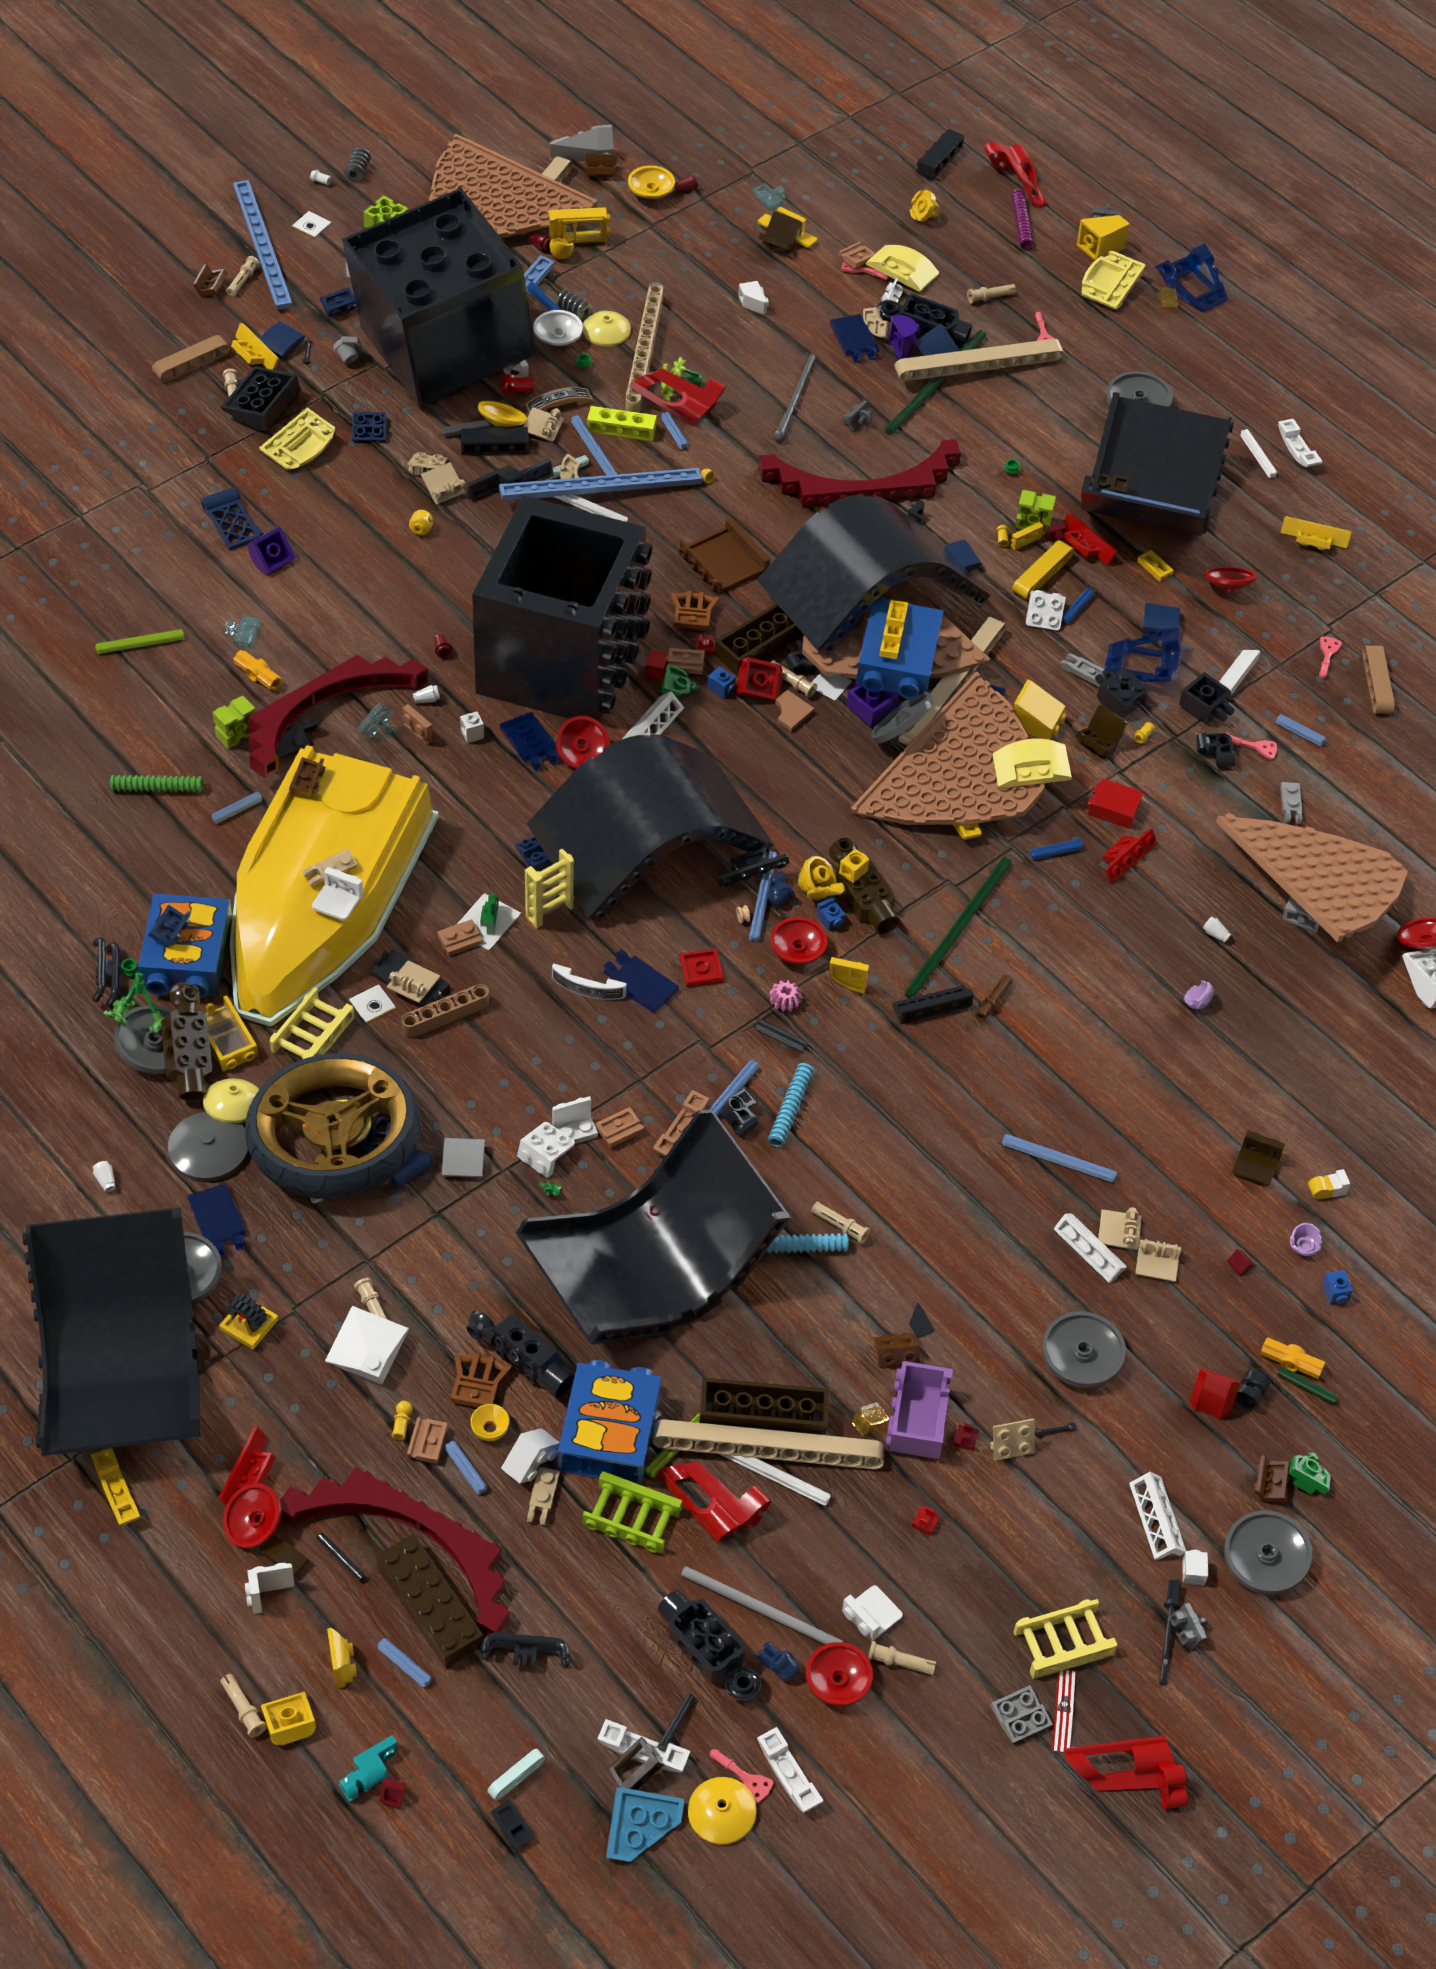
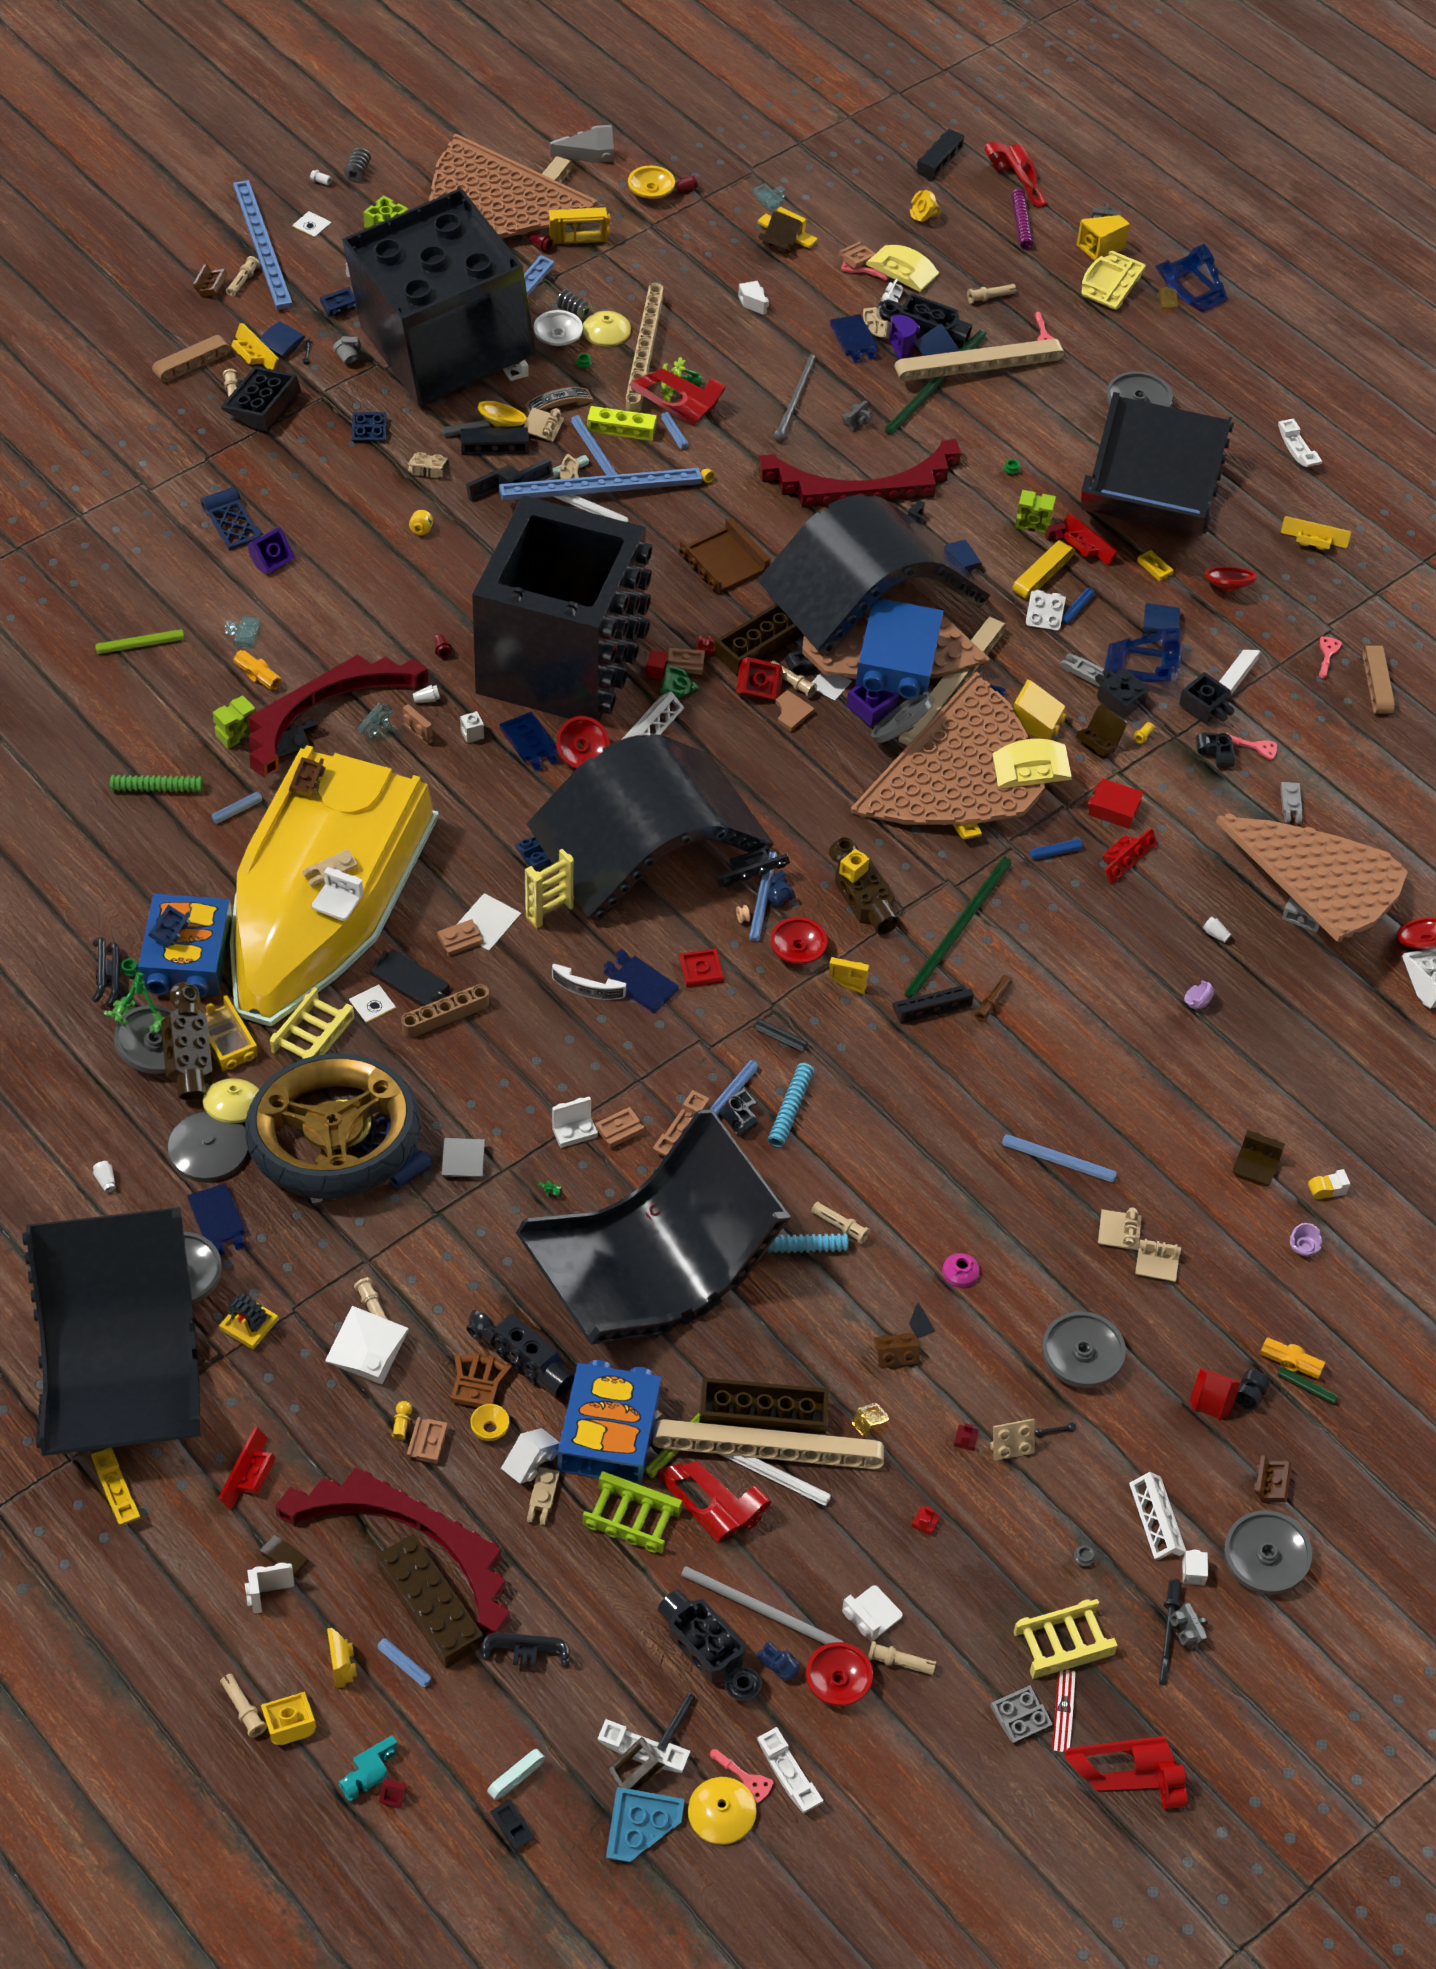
red dish [223,1483,281,1548] -> none
light yellow slope [259,408,336,470] -> none
black bar [317,1532,366,1582] -> none
tan hinge [387,961,440,1003] -> none
tan hinge [421,462,466,505] -> none
medium blue axle [445,1441,487,1495] -> none
green plate [480,893,499,935] -> none
red piece [501,374,534,396] -> none
white bracket [517,1122,575,1178] -> none
blue axle [526,282,562,311] -> none
yellow hair [550,238,574,260] -> none
reddish brown bracket [585,154,617,177] -> none
dark orange plate [670,591,720,631] -> none
blue brick [707,666,736,698] -> none
bright pink gear [769,980,802,1012] -> none
yellow head [798,856,845,901] -> none
blue brick [816,897,845,931] -> none
yellow slope [879,600,908,659] -> none
medium lavender windscreen [885,1361,953,1459] -> none
yellow pin [996,525,1009,547] -> none
yellow tile [1010,522,1044,551] -> none
white slope [1054,1213,1127,1283] -> none
dark brown plate [1099,474,1130,495] -> none
dark red slope [1227,1249,1255,1276] -> none
white axle [1240,429,1277,478] -> none
medium blue axle [1276,714,1326,746] -> none
green plate [1289,1453,1331,1494] -> none
blue brick [1322,1270,1353,1304] -> none
none -> dark pink piece [942,1253,979,1288]
none -> dark grey plate [1074,1545,1096,1567]

